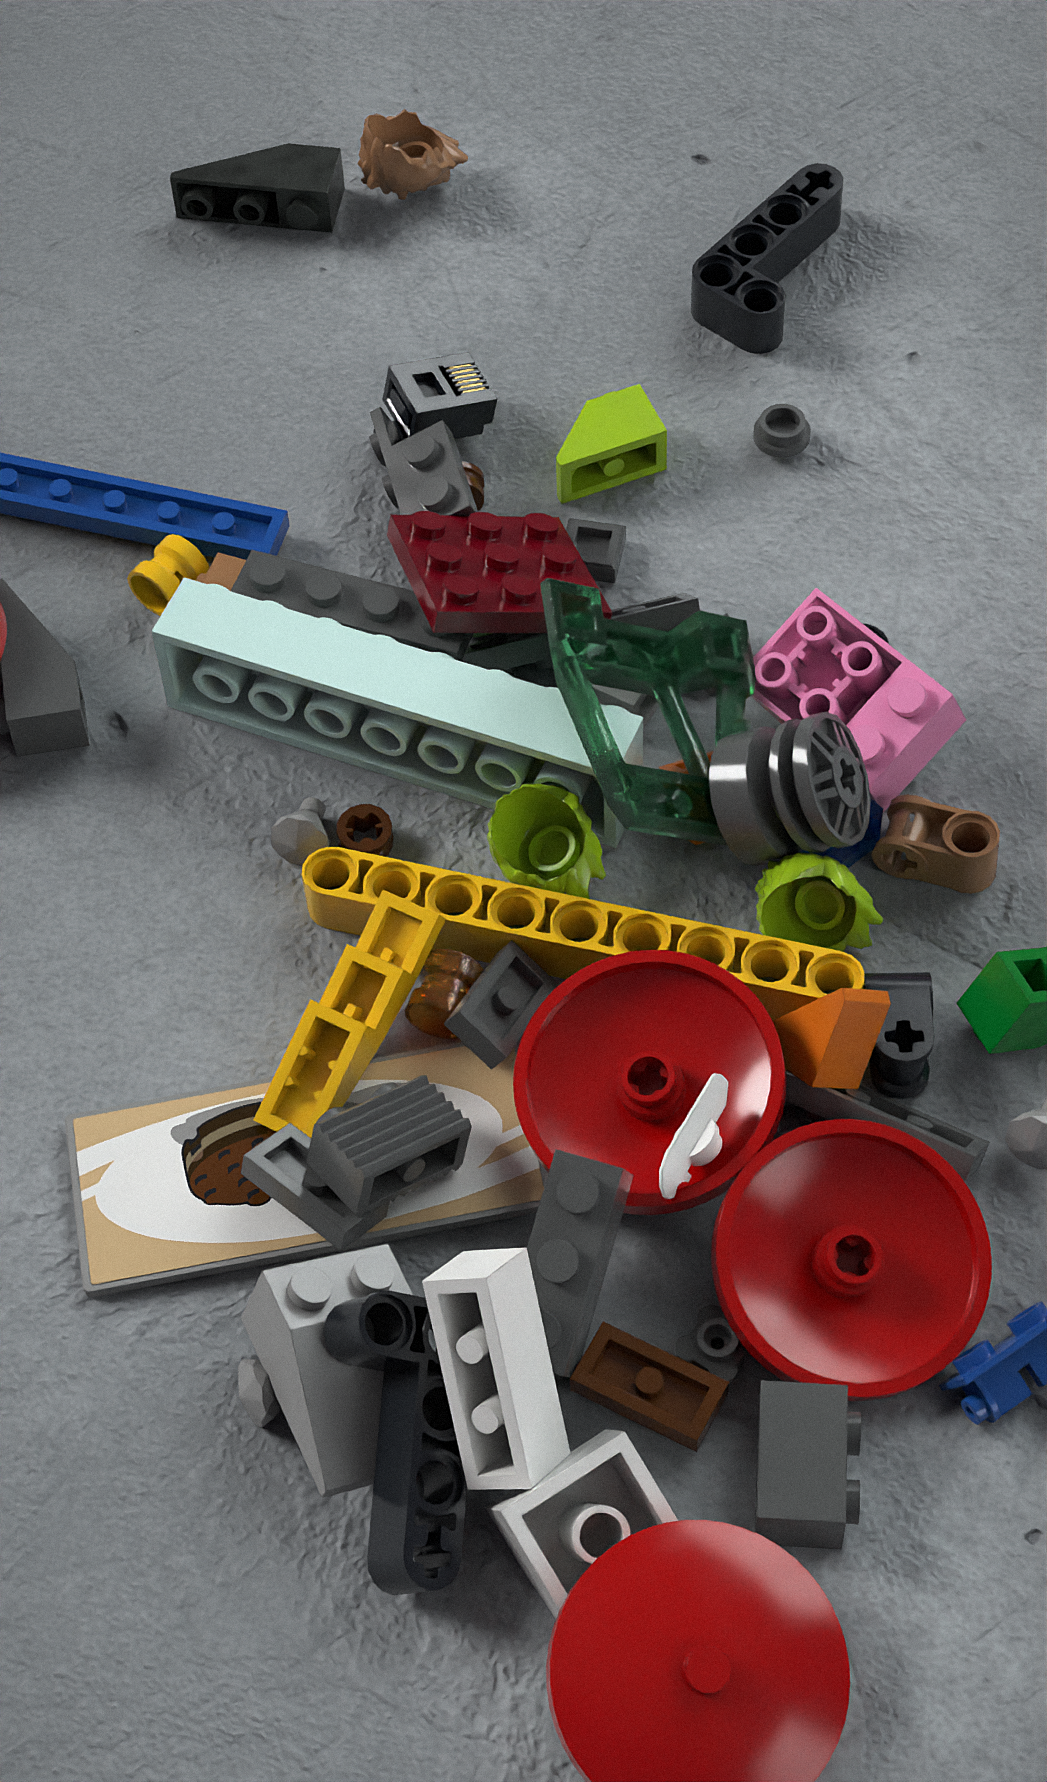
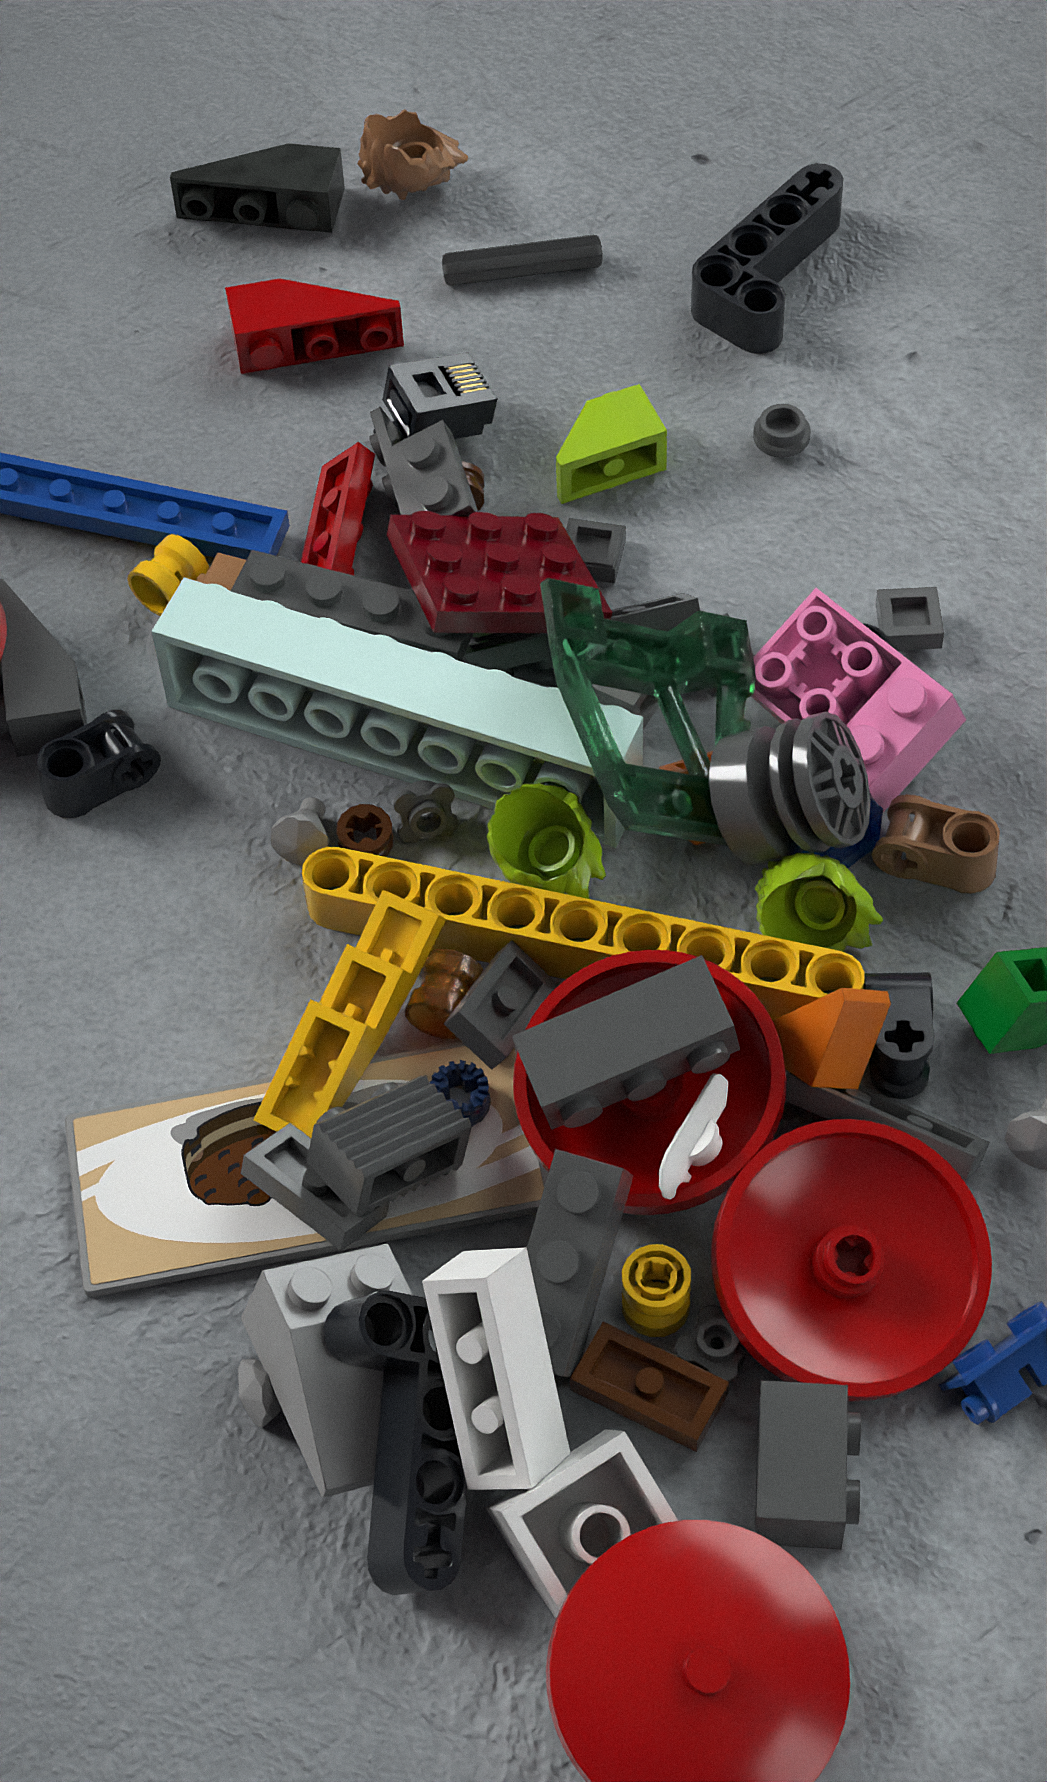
none -> black piece [36,710,161,818]
none -> red slope [225,278,404,374]
none -> red plate [301,442,376,576]
none -> dark grey plate [393,780,459,843]
none -> dark blue bush [429,1060,491,1126]
none -> dark grey axle [442,234,603,286]
none -> dark grey brick [512,955,740,1130]
none -> yellow wheel [622,1244,691,1337]
none -> dark grey plate [876,587,944,651]

